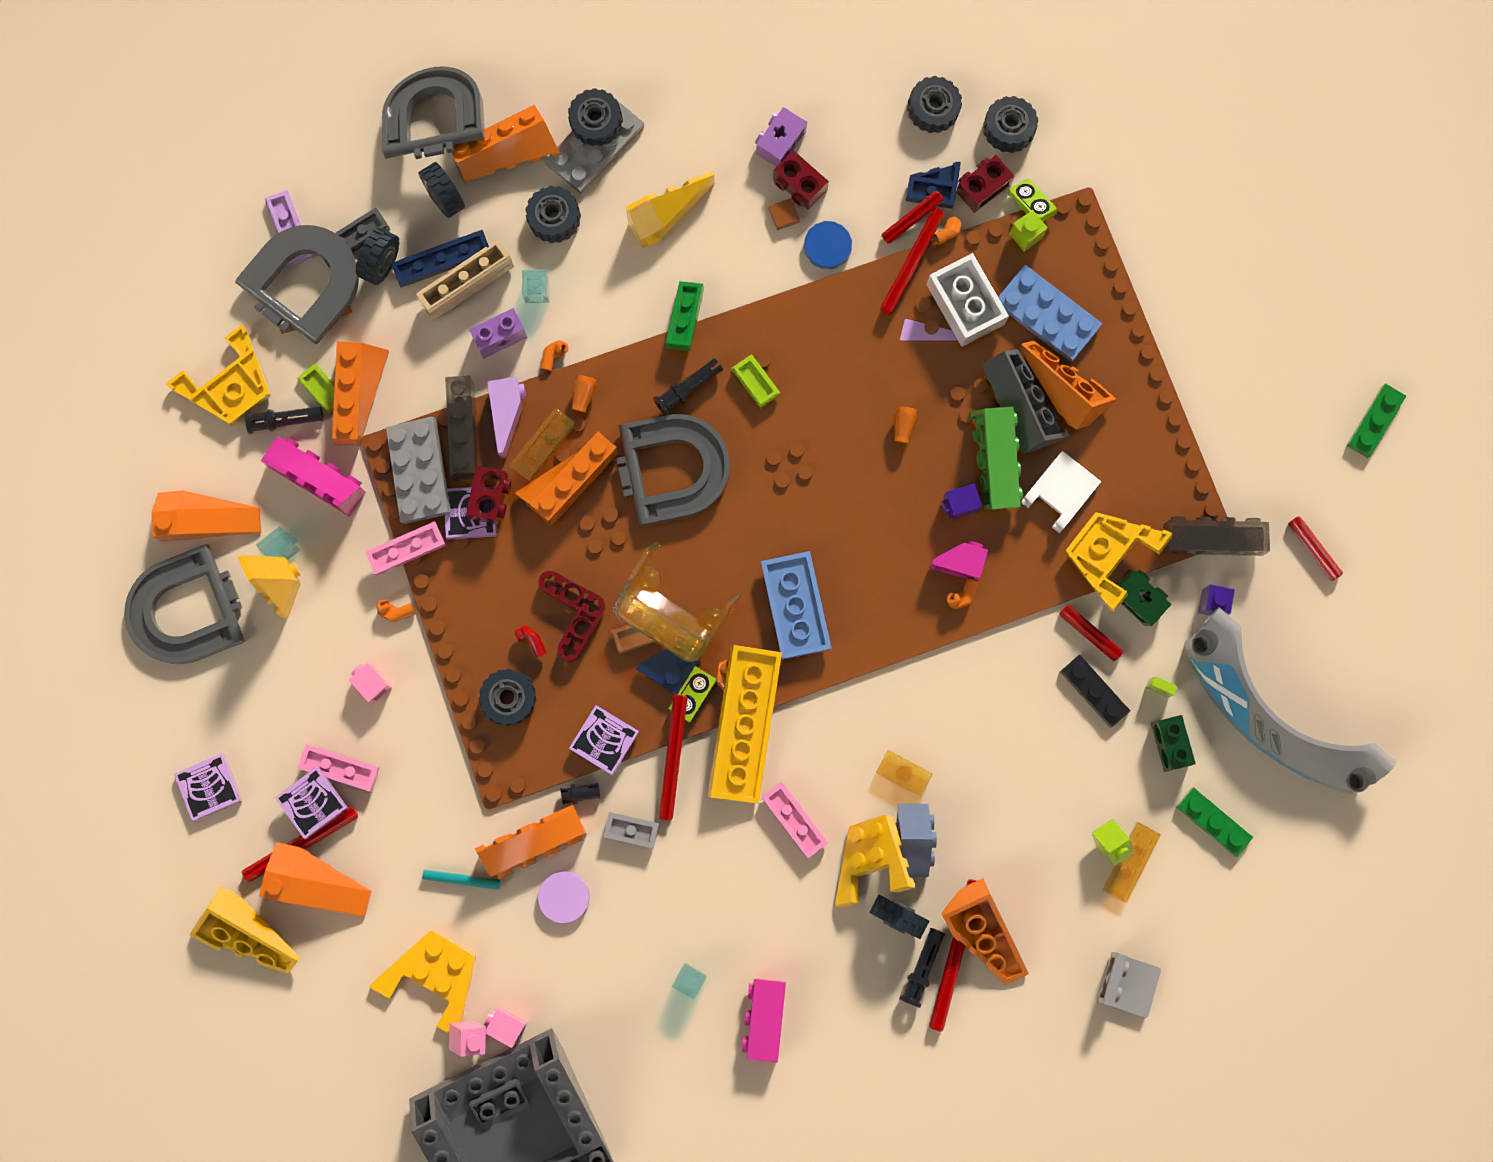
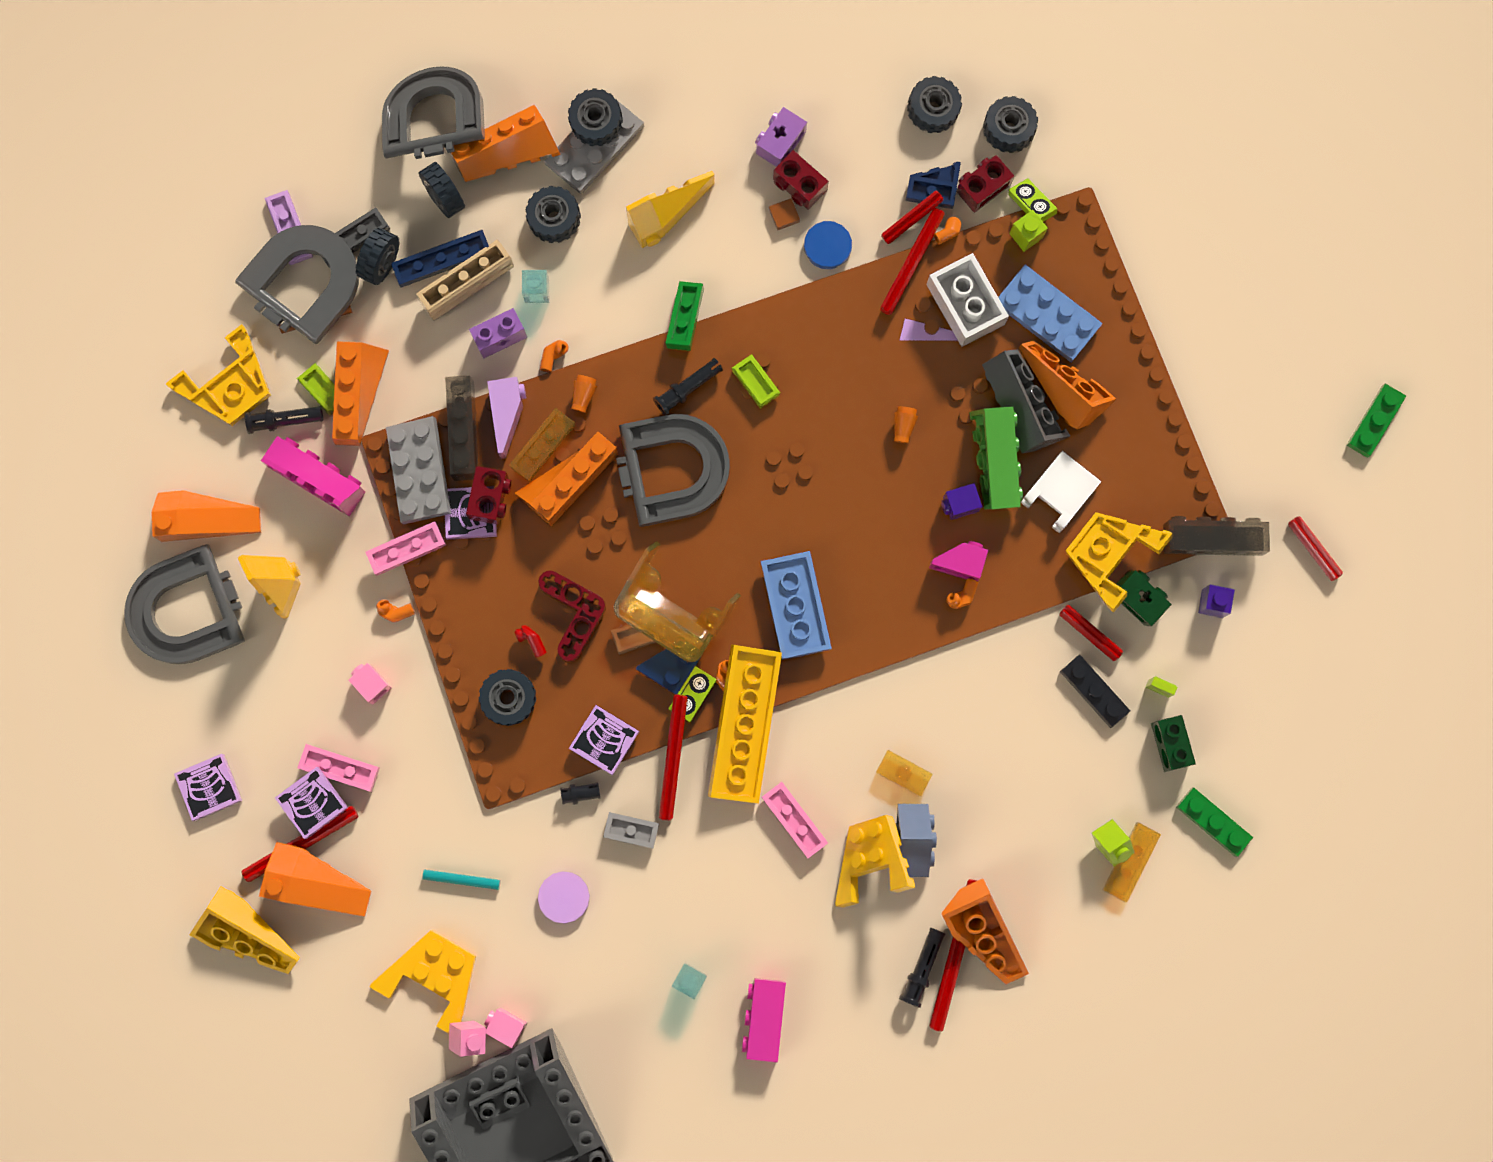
clear light blue brick [256,526,300,560] -> none
orange wedge [475,805,587,880] -> none
black wheel [869,894,929,939] -> none
light grey bracket [1097,952,1161,1018] -> none
light grey panel [1184,607,1396,794] -> none

